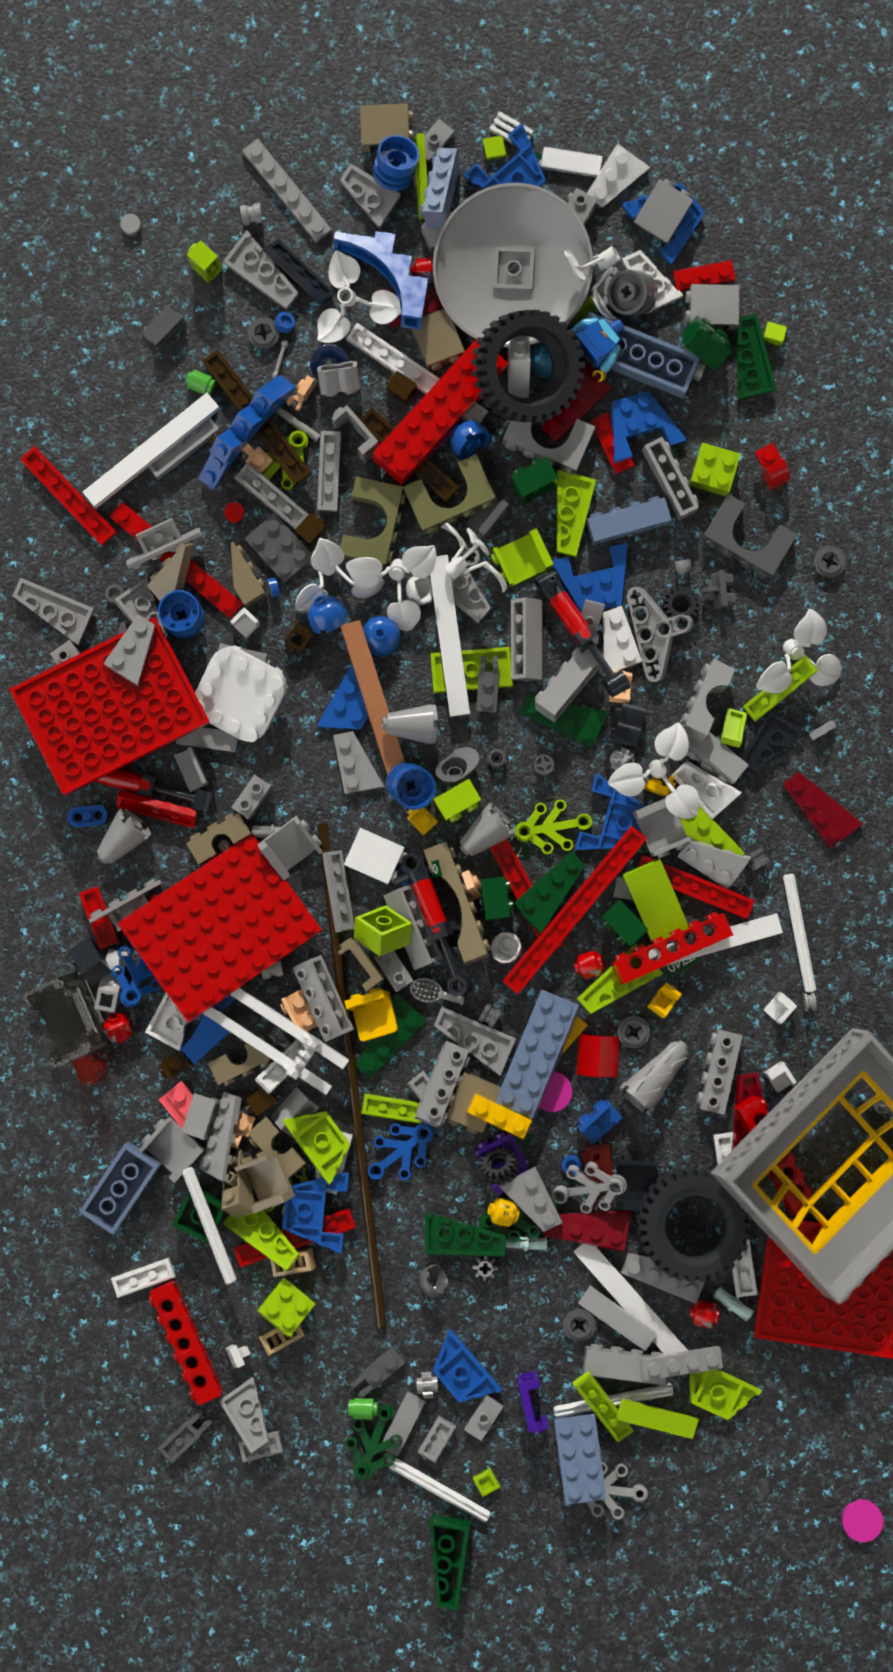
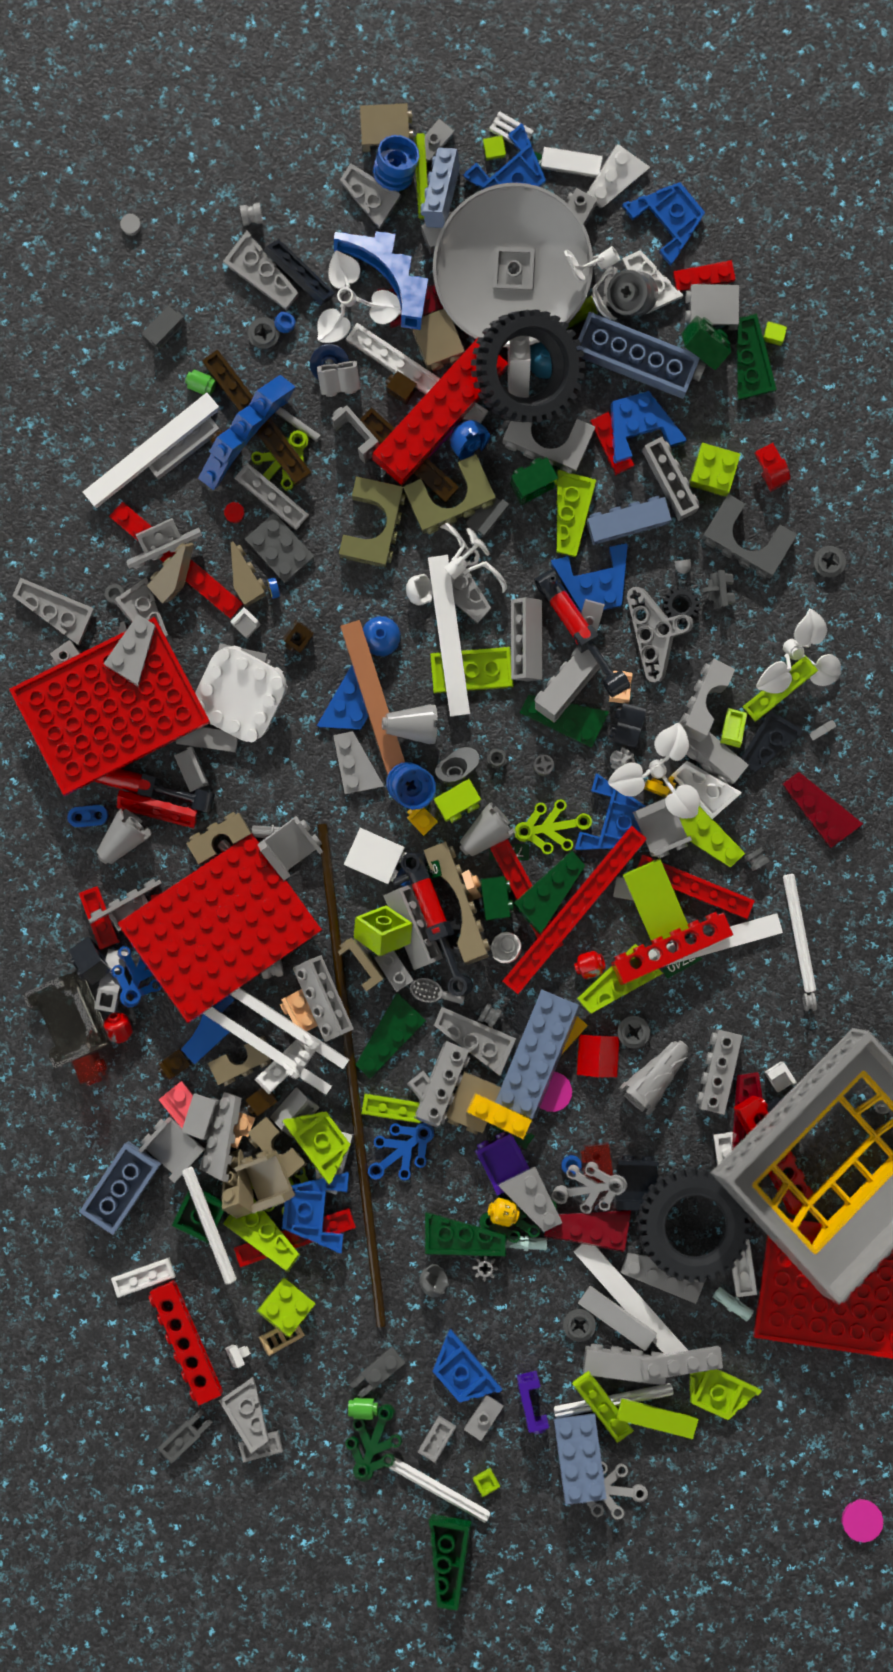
red plate [20,446,117,547] -> none
white wing [145,993,187,1051] -> none
blue wheel [158,590,205,639] -> none
lime brick [187,240,222,283] -> none
light grey brick [231,774,273,820] -> none
light grey plate [242,138,332,244] -> none
light nougat plate [242,443,273,474] -> none
tan slope [270,1248,316,1277] -> none
light grey hinge [272,340,289,379] -> none
light nougat plate [287,375,316,411] -> none
dark brown brick [295,513,327,547] -> none
white plant [295,538,385,611] -> none
blue cylinder [307,596,349,634] -> none
light grey plate [317,431,341,512] -> none
light grey tile [322,850,355,933] -> none
yellow bracket [345,988,398,1042] -> none
white plant [346,545,436,631] -> none
light grey tile [382,1391,425,1457] -> none
red head [411,257,434,284] -> none
light grey gear [417,1372,438,1399] -> none
dark grey hinge [476,656,499,713] -> none
black tyre [479,1146,519,1186] -> none
lime panel [491,528,553,588] -> none
dark red wing [541,359,612,444] -> none
torso [571,318,625,382] -> none
blue bracket [577,1099,623,1144] -> none
dark green brick [600,900,648,946] -> none
white wing [602,606,642,676] -> none
light grey panel [634,179,694,244] -> none
yellow bracket [647,983,682,1019] -> none
light grey wing [677,839,751,889] -> none
red head [690,1300,720,1328] -> none
white panel [764,992,797,1024] -> none

